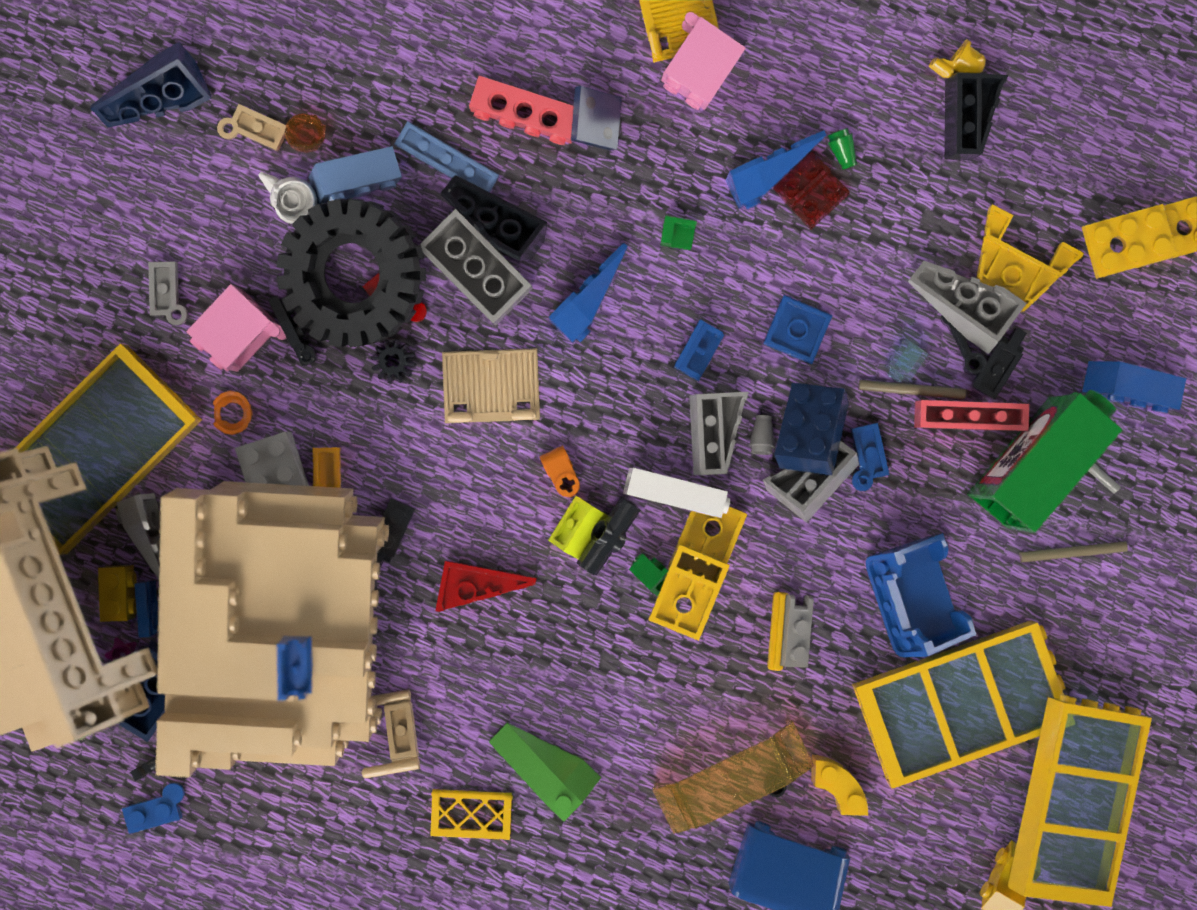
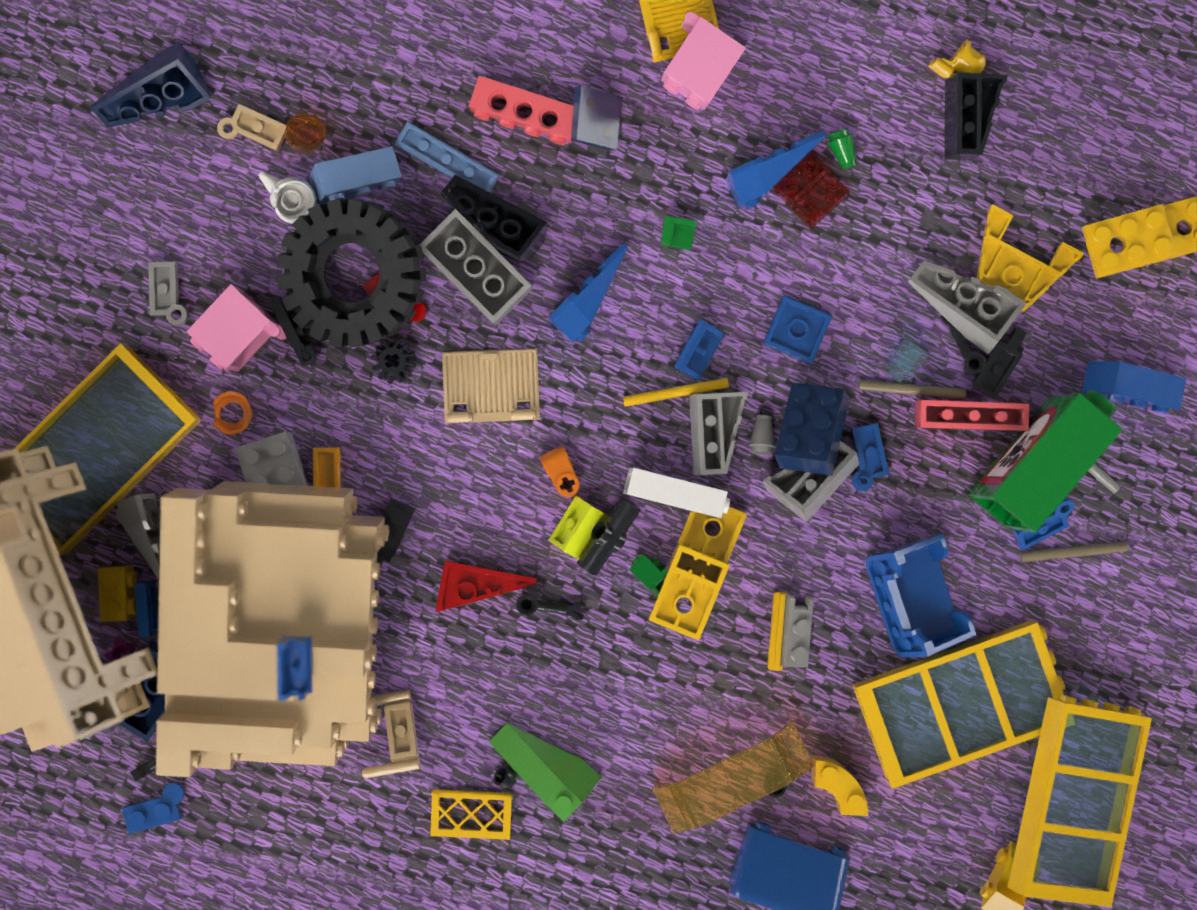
none -> black hinge [494,765,517,788]
none -> black brick [516,593,586,620]
none -> yellow bar [623,378,729,407]
none -> blue hinge [1013,497,1074,551]

